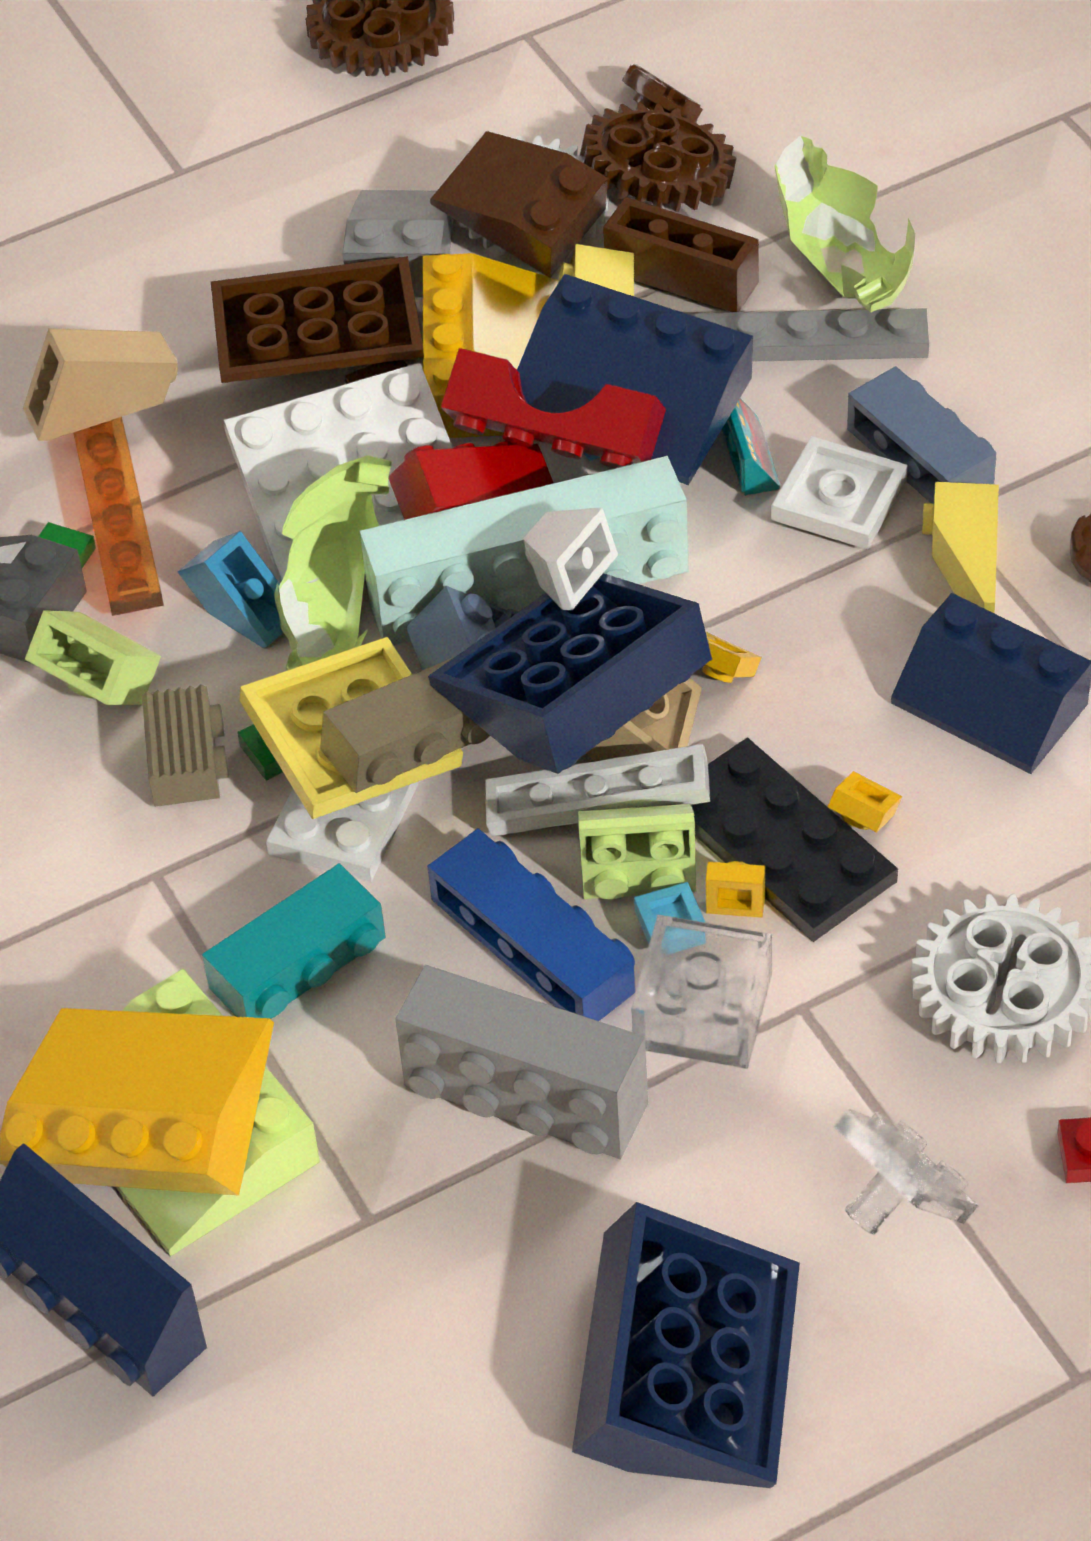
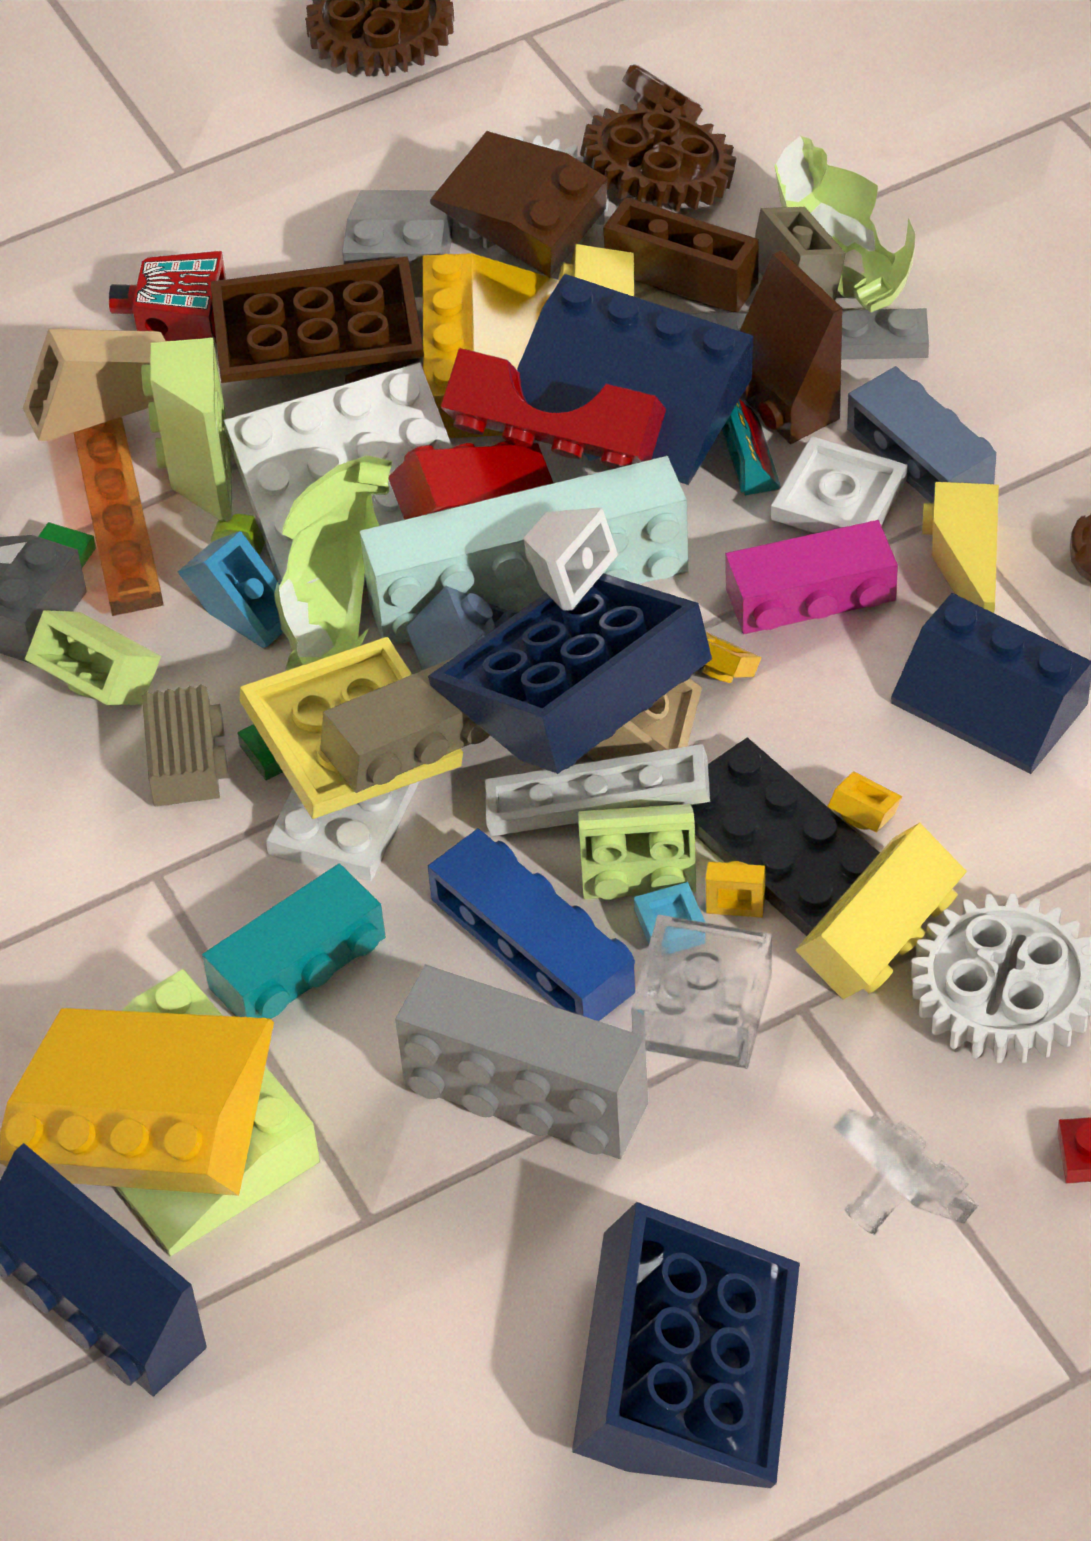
none -> red torso [109,251,226,347]
none -> yellowish green slope [141,338,232,521]
none -> lime tile [210,514,265,556]
none -> dark pink brick [725,520,898,634]
none -> reddish brown slope [740,250,843,445]
none -> dark tan brick [755,206,846,300]
none -> light yellow brick [795,822,967,999]

